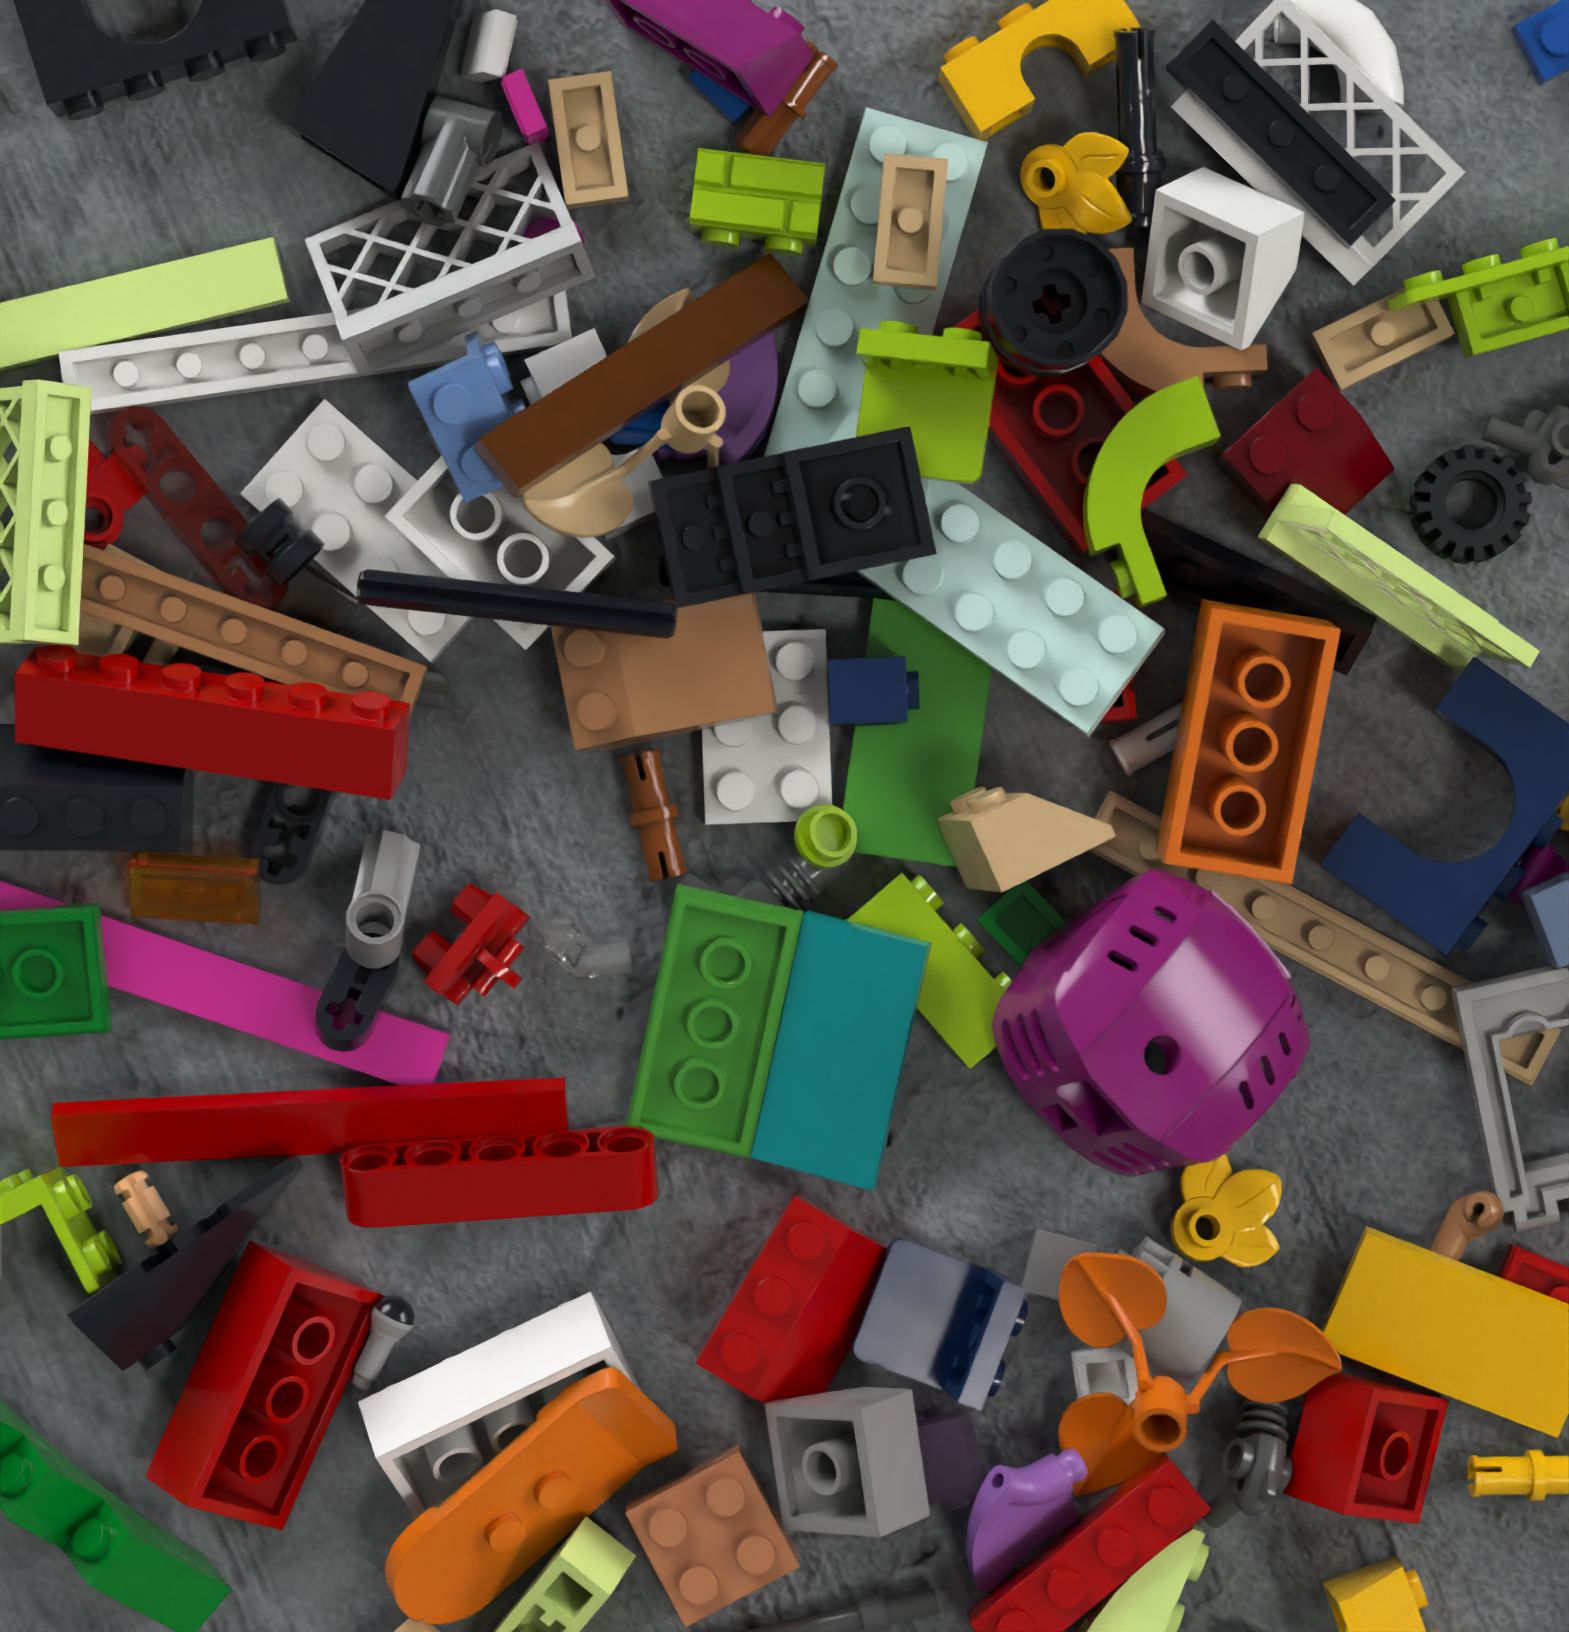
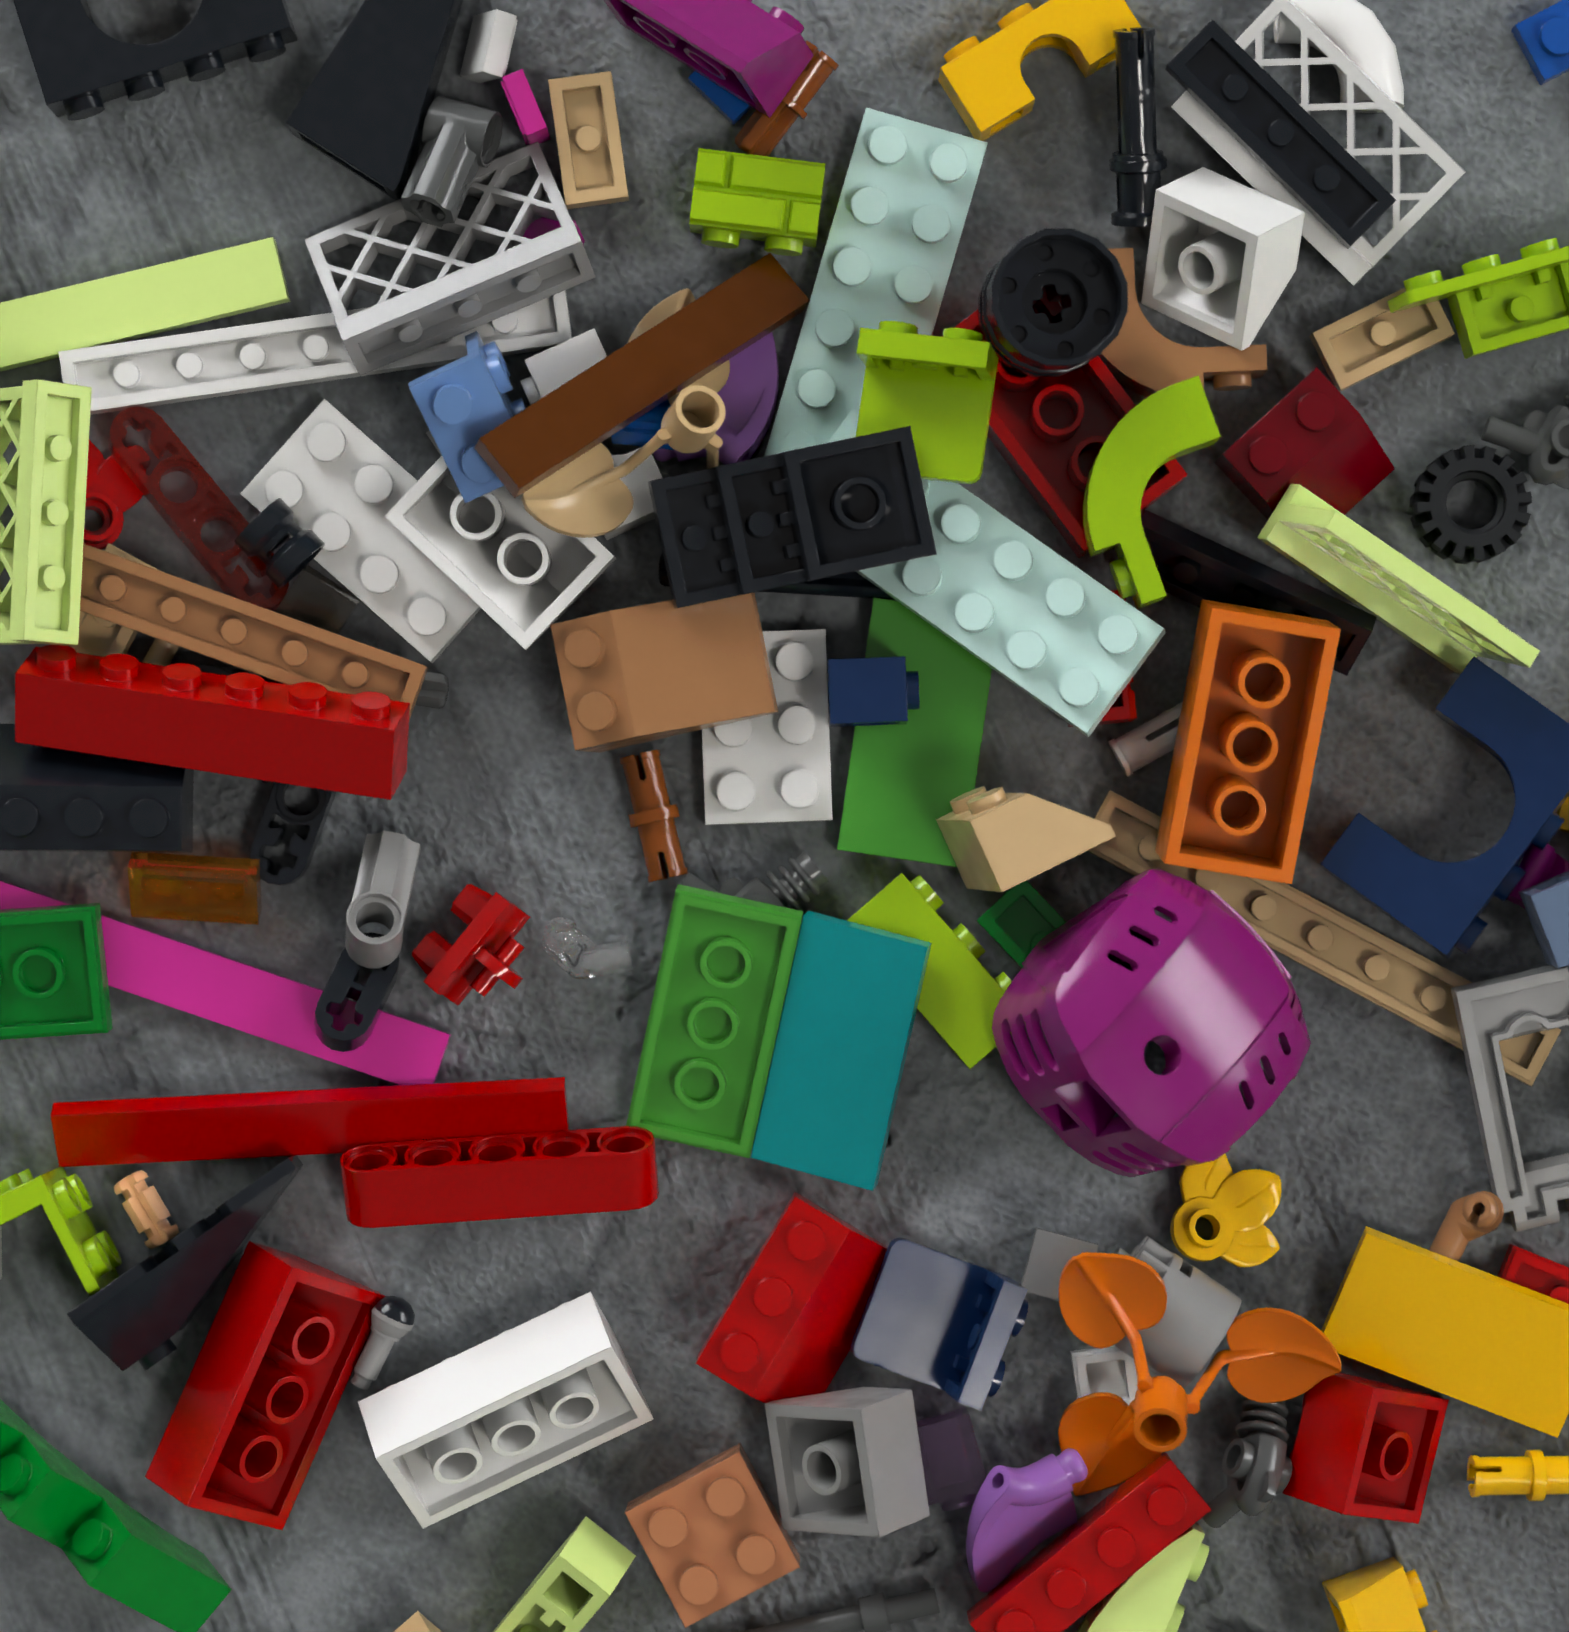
black axle [356,569,678,639] -> none
orange piece [385,1367,678,1624] -> none
lime plate [794,804,857,869] -> none
tan plate [873,153,948,290] -> none
yellow plate [1020,132,1132,234] -> none

